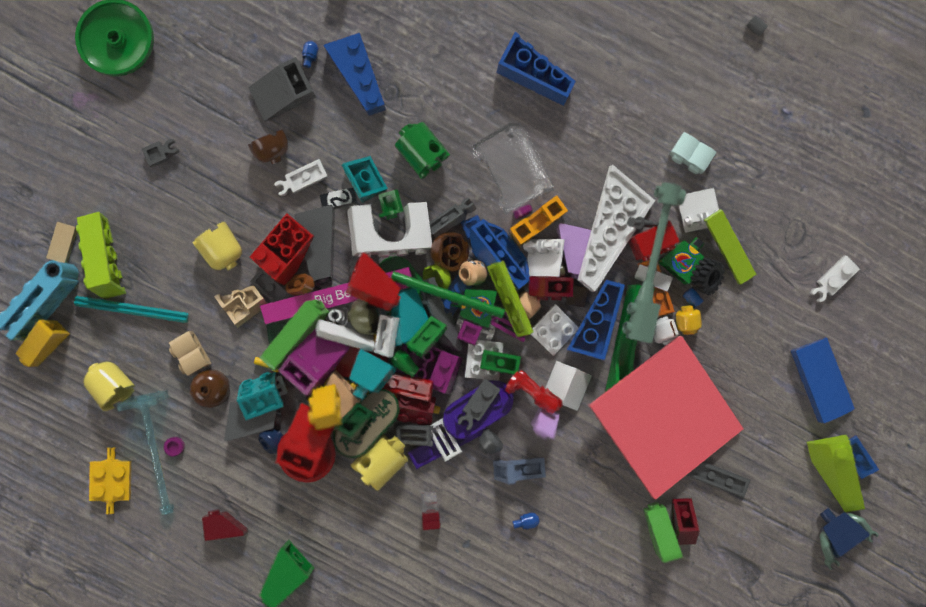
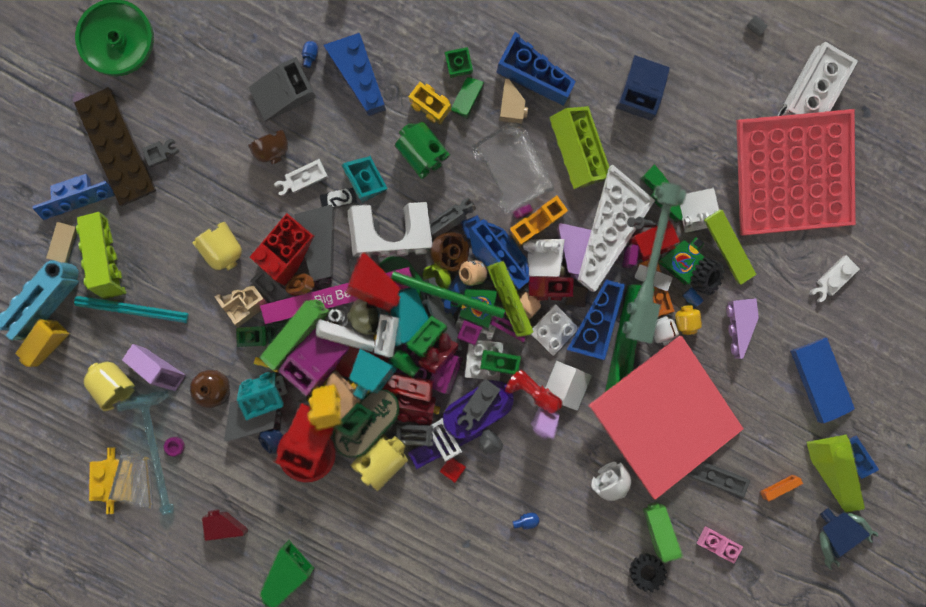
tan brick [169,331,212,376] -> none
green bracket [378,189,404,220] -> none
leg [421,491,441,530] -> none
sand blue bracket [493,457,546,484] -> none
light aqua brick [669,132,717,174] -> none
dark red slope [672,498,700,545] -> none
none -> blue bracket [33,174,115,220]
none -> dark brown plate [74,87,157,206]
none -> clear slope [108,450,153,508]
none -> lavender slope [122,344,186,391]
none -> dark green slope [236,326,268,347]
none -> yellow brick [408,82,451,124]
none -> dark red tile [419,333,458,375]
none -> red tile [439,457,466,483]
none -> green piece [445,47,473,78]
none -> green slope [451,77,484,119]
none -> tan slope [499,79,528,124]
none -> lime slope [549,106,609,189]
none -> white cylinder [591,462,631,501]
none -> dark blue slope [616,55,670,121]
none -> magenta tile [622,245,639,268]
none -> black tyre [629,553,667,592]
none -> green slope [640,164,683,223]
none -> bright pink slope [697,526,743,564]
none -> lavender slope [726,299,759,359]
none -> coral tile [736,109,856,236]
none -> orange tile [760,475,803,501]
none -> white hinge [778,42,858,116]

